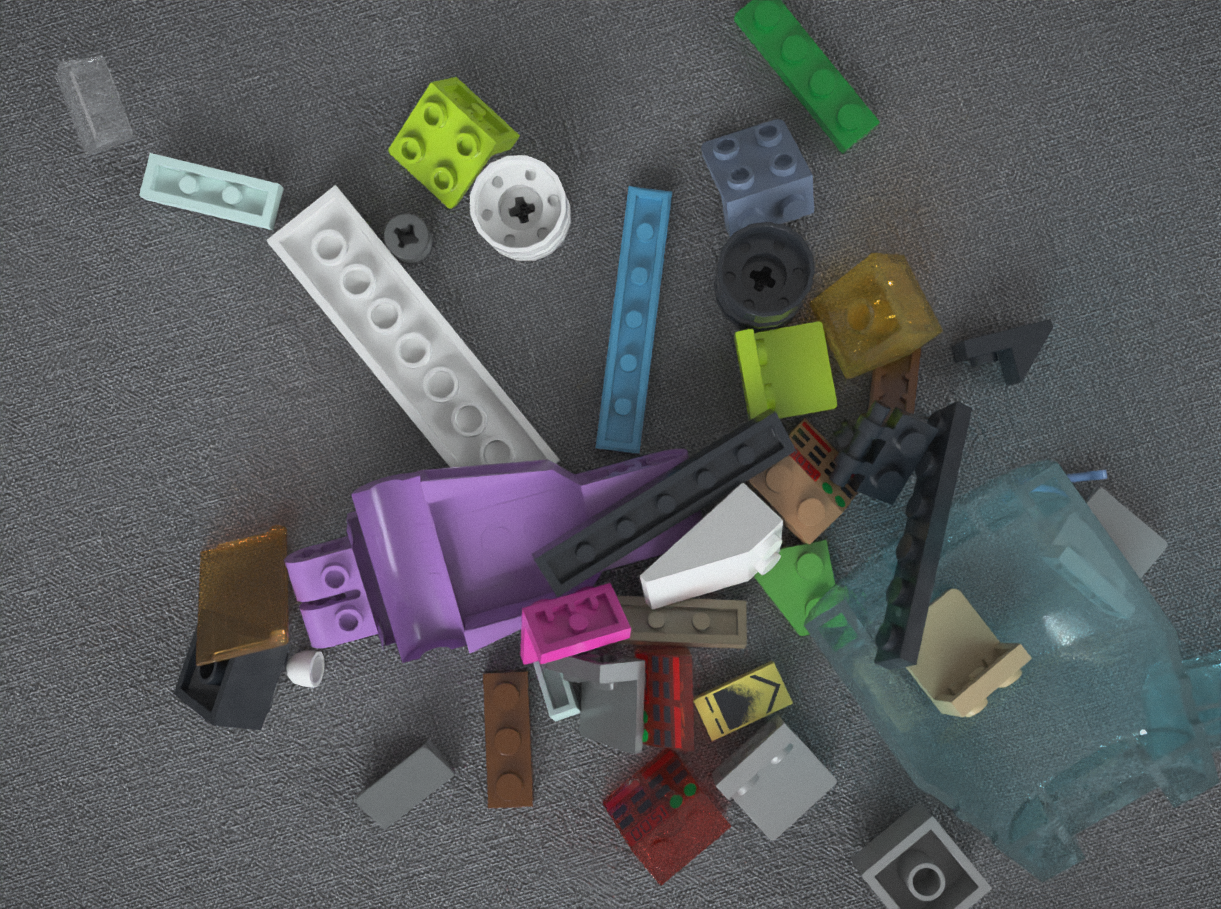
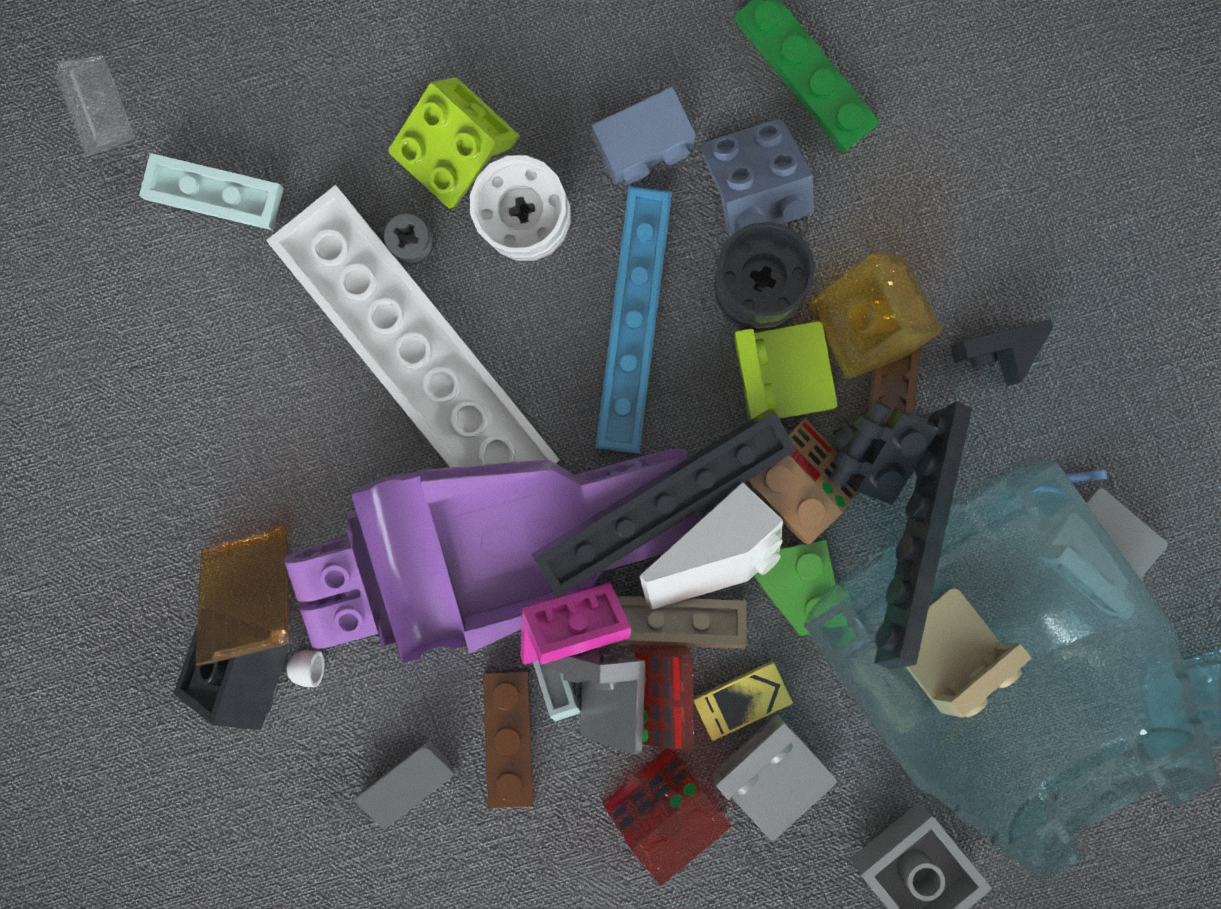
none -> sand blue brick [591,87,696,185]

